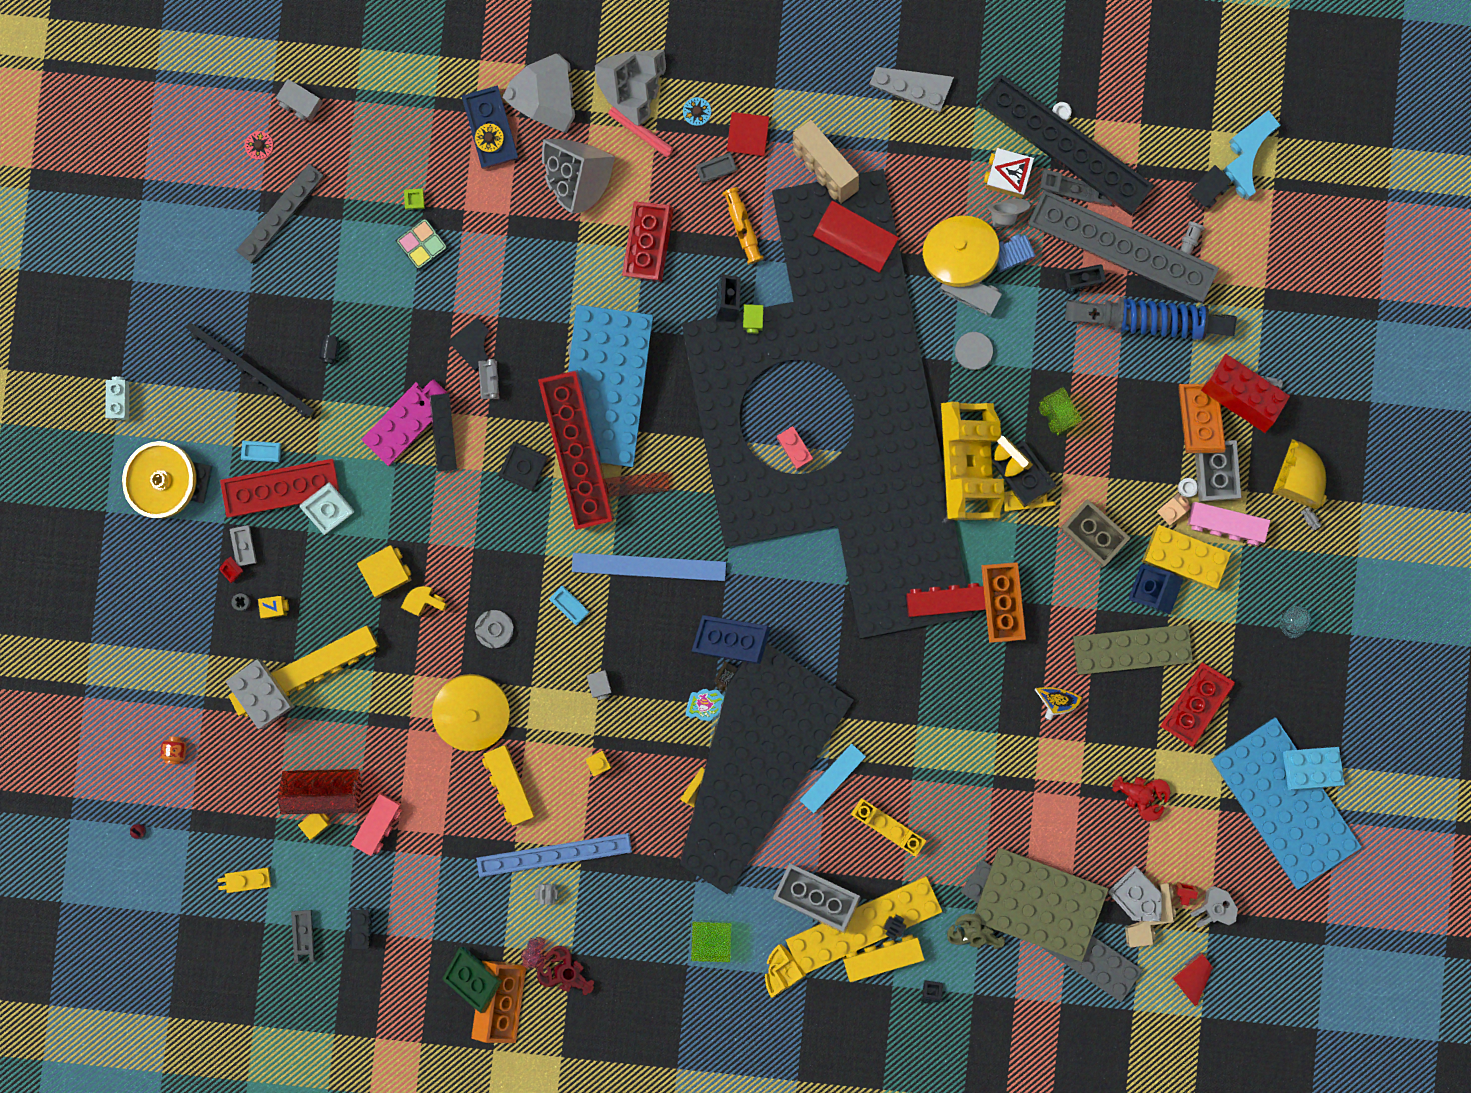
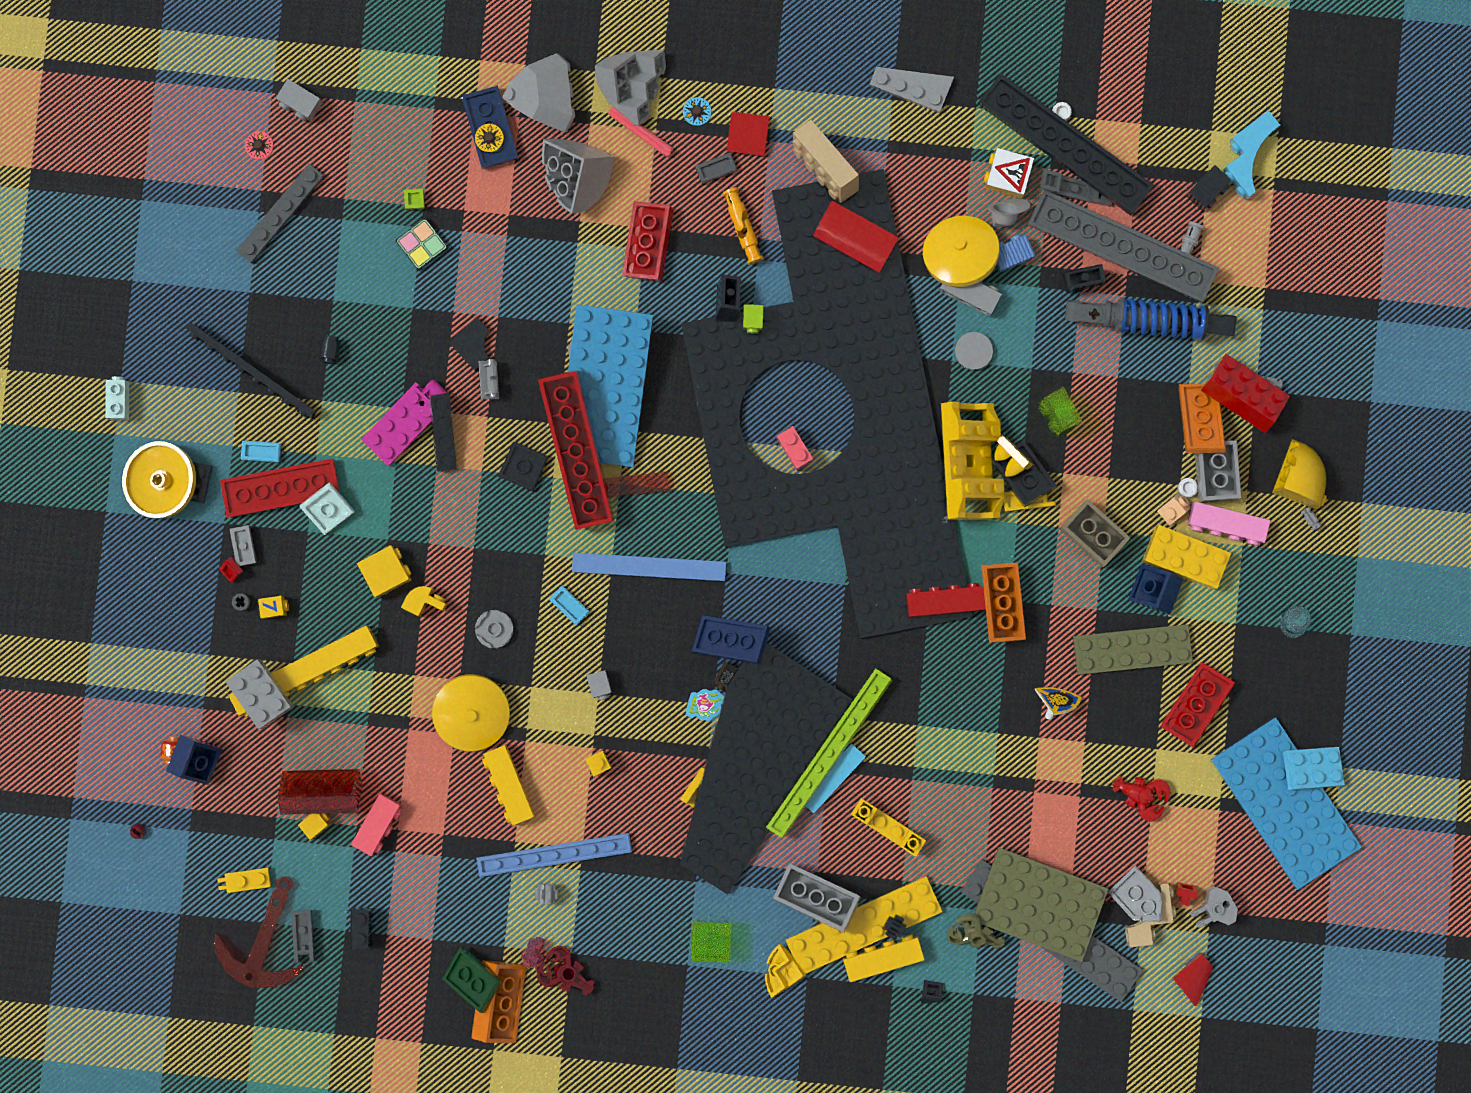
none -> dark blue brick [166,735,222,785]
none -> clear red piece [214,877,304,988]
none -> lime plate [766,669,892,839]

